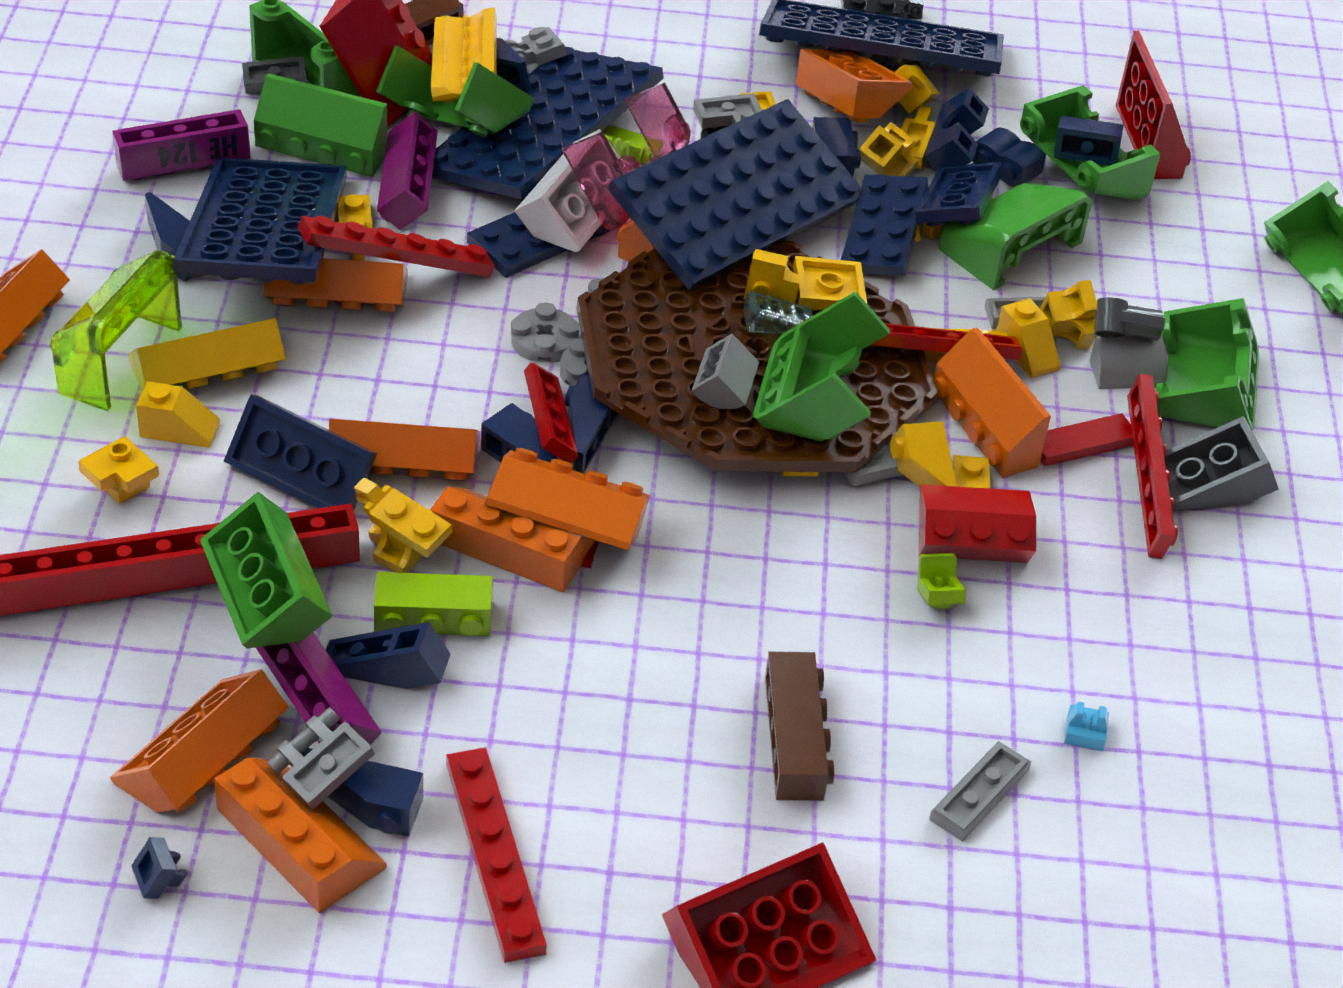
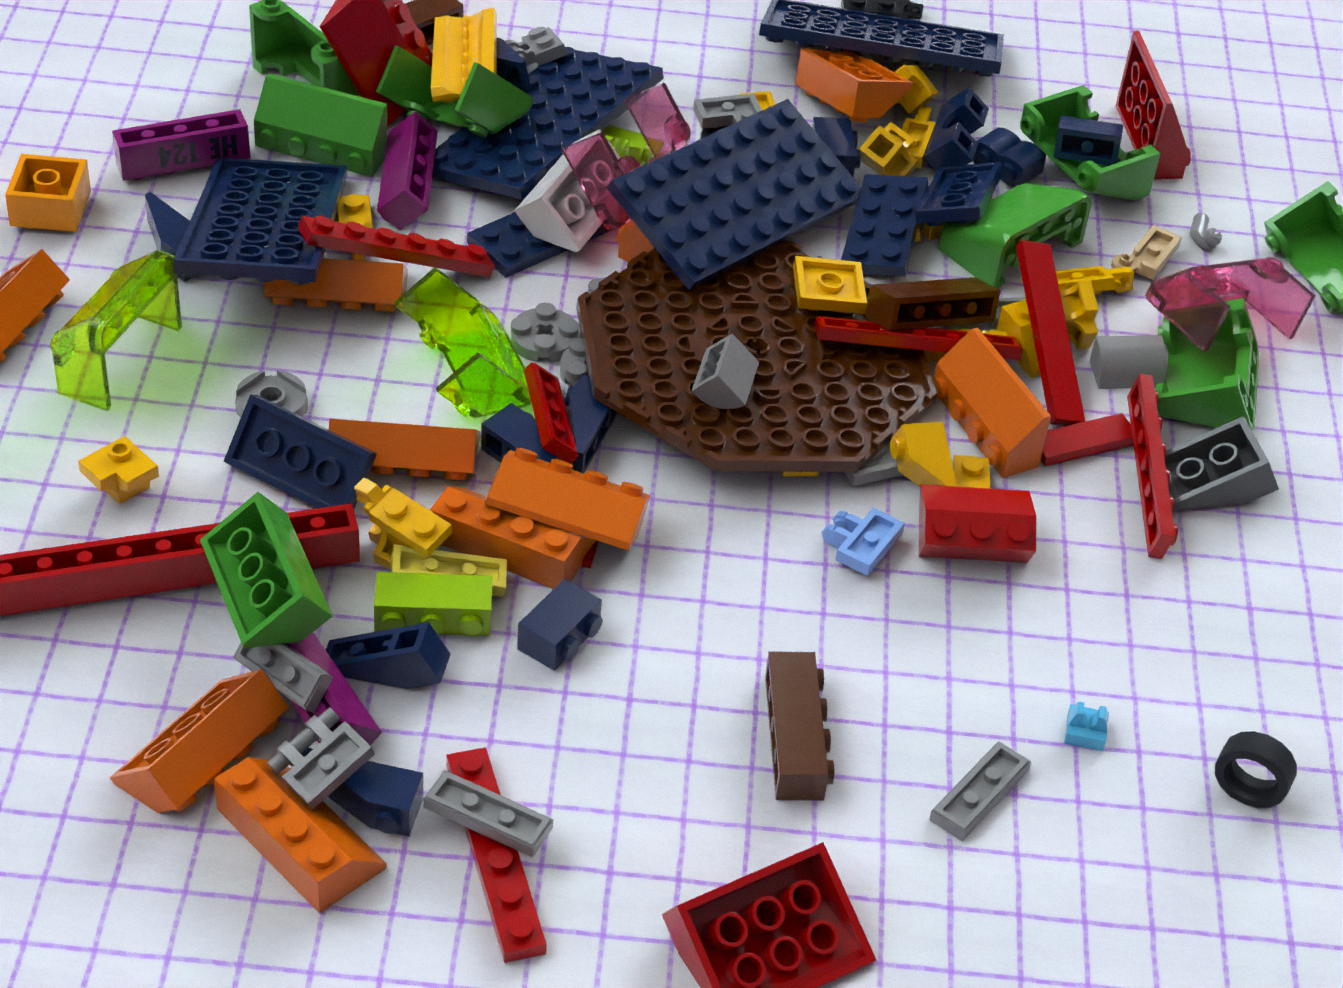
yellow slope [128,318,286,391] -> none
dark blue tile [131,837,188,899] -> none
yellow slope [136,381,220,448] -> none
dark grey plate [242,56,307,93] -> none
clear light blue slope [743,292,813,334] -> none
yellow brick [744,249,801,310] -> none
bright green windscreen [753,291,890,442] -> none
lime bracket [917,553,966,609] -> none
dark grey piece [1094,297,1165,341] -> none
none -> light orange brick [5,154,91,232]
none -> light grey tile [233,643,333,713]
none -> light grey plate [235,371,308,418]
none -> light yellow plate [391,544,507,598]
none -> clear neon green windscreen [394,267,532,418]
none -> light grey tile [423,770,554,858]
none -> dark blue brick [517,579,603,671]
none -> light blue hinge [821,507,905,576]
none -> reddish brown brick [865,277,1001,331]
none -> red tile [1016,240,1085,426]
none -> yellow hinge [1056,266,1134,295]
none -> tan hinge [1111,225,1182,280]
none -> clear pink windscreen [1145,257,1316,352]
none -> light grey arm [1189,213,1222,250]
none -> black tyre [1215,731,1297,808]

